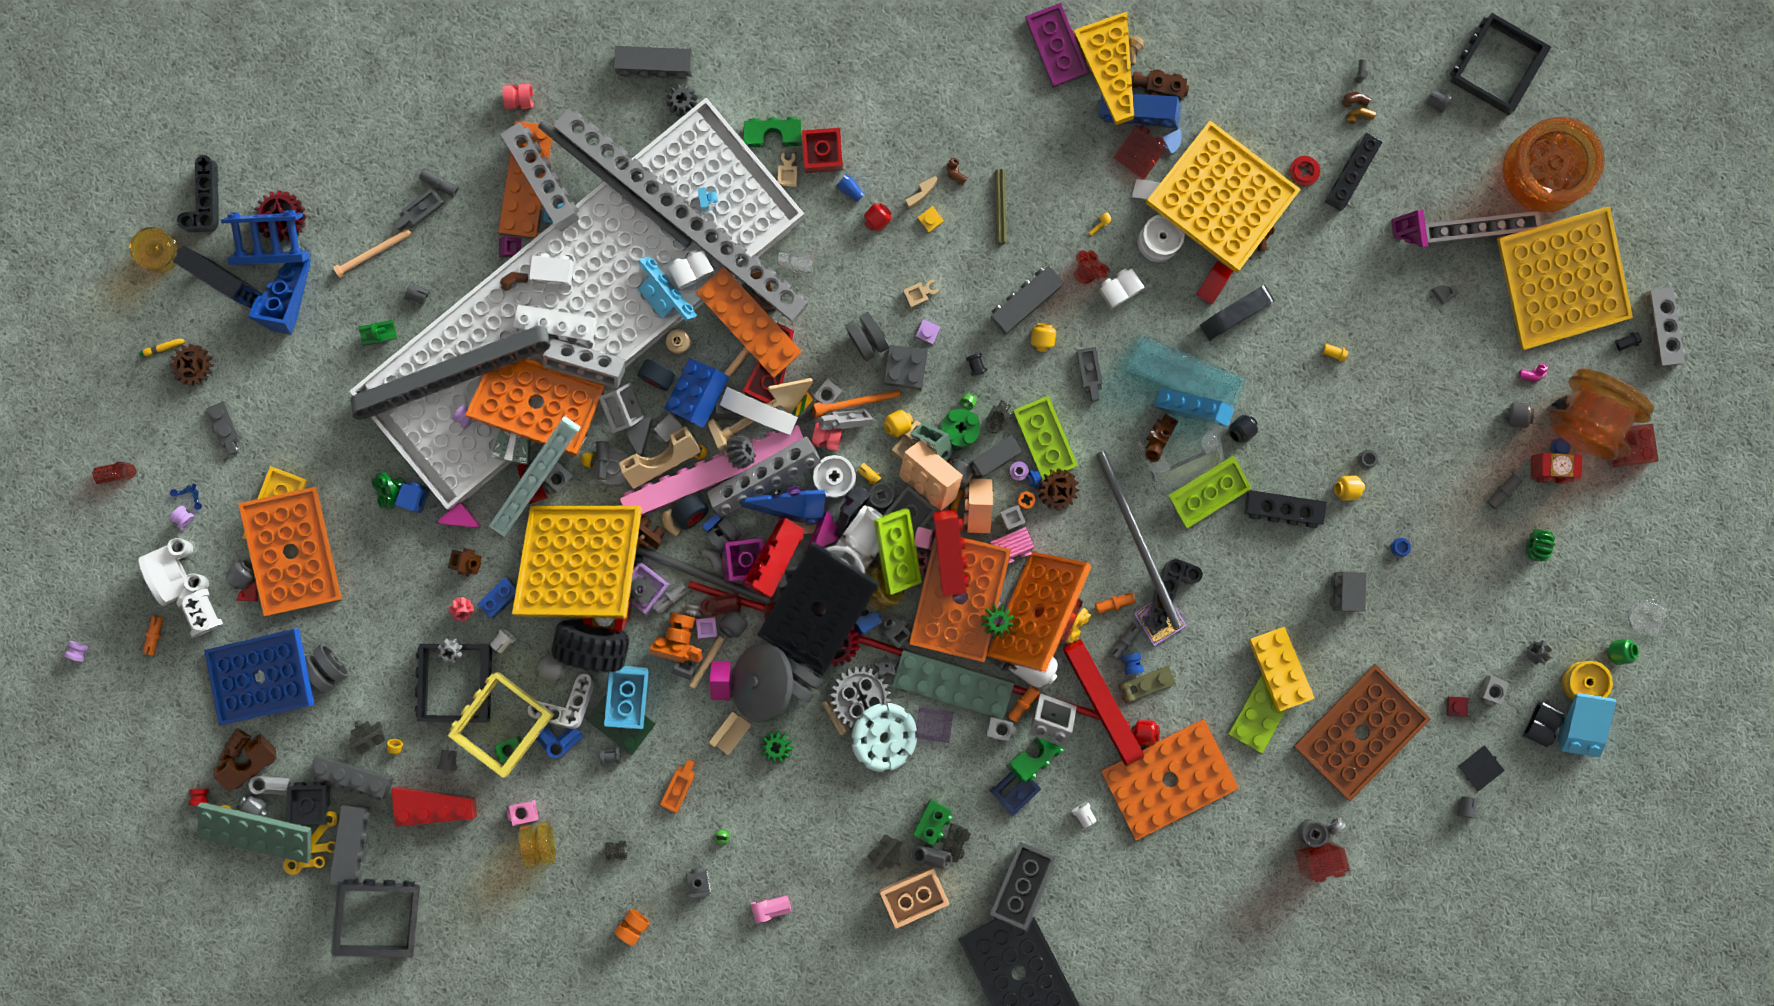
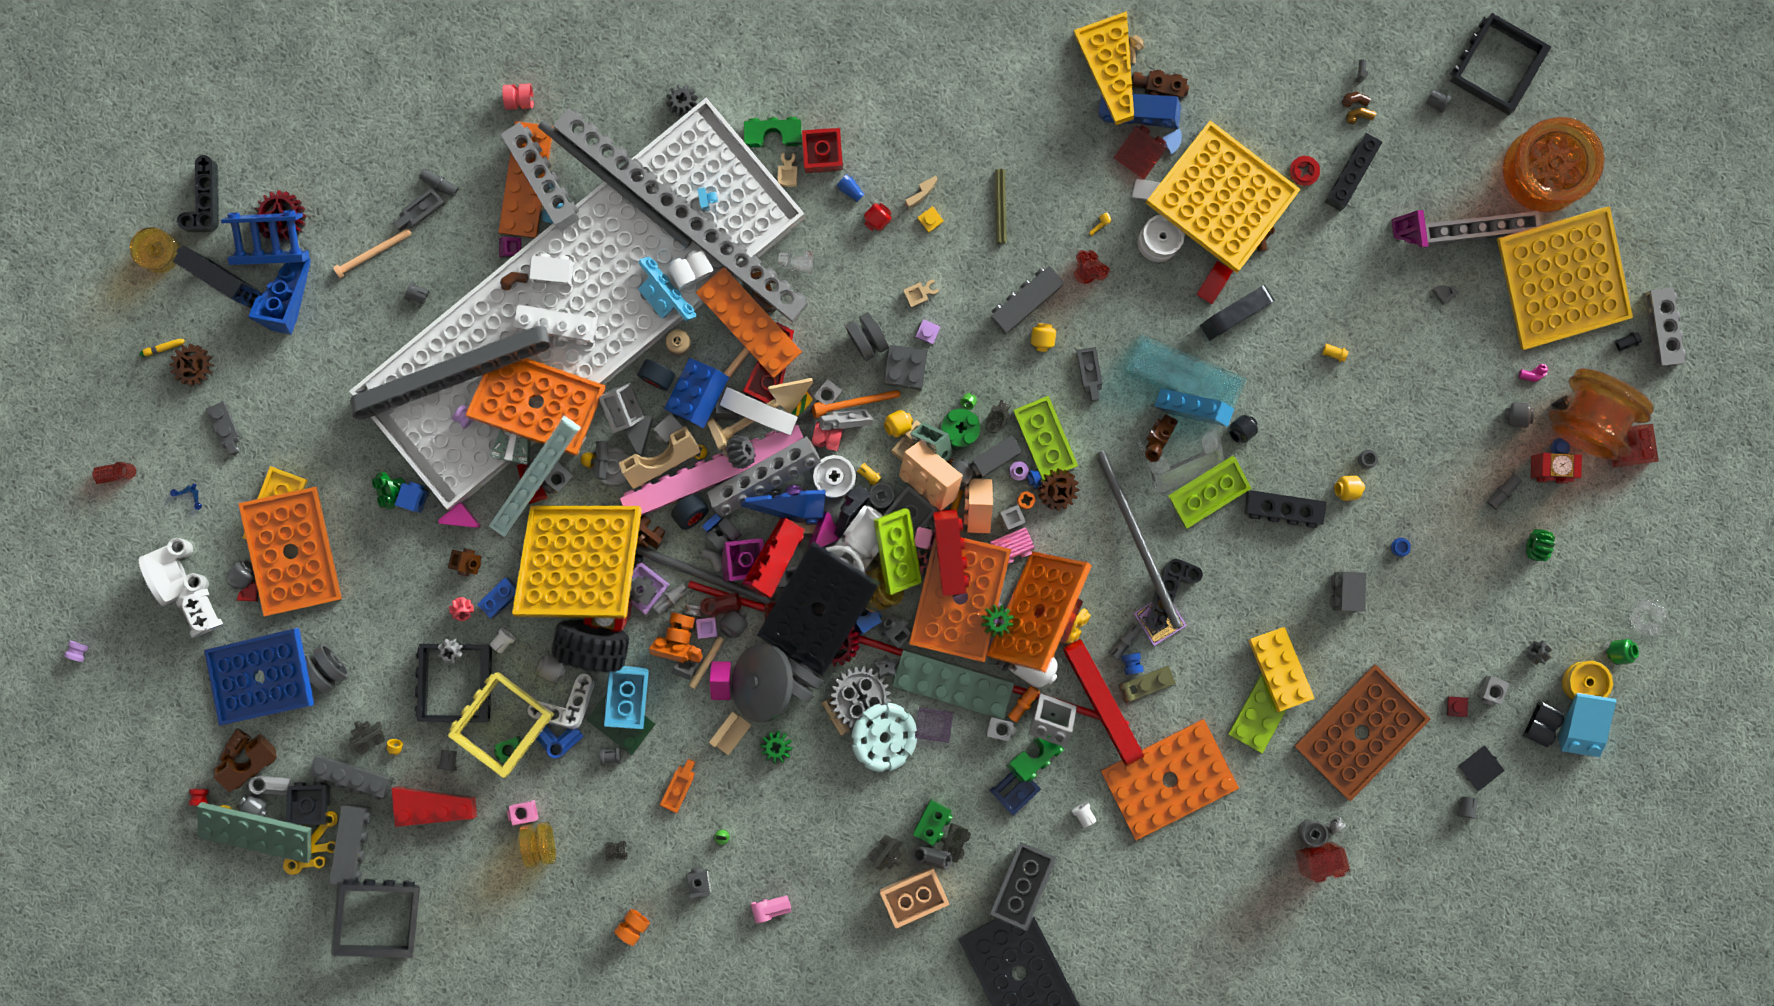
orange pin [142,615,164,655] -> none
lavender wheel [169,506,195,530] -> none
green hips [358,320,397,346] -> none
light grey brick [543,338,626,389] -> none
dark grey brick [614,46,693,79] -> none
tan arm [662,508,682,538] -> none
reddish brown arm [947,158,968,186] -> none
black bush [965,353,988,376] -> none
magenta plate [1025,3,1089,88] -> none
orange pin [1095,592,1136,614] -> none
white brick [1099,268,1145,310] -> none
red head [1131,720,1160,746] -> none

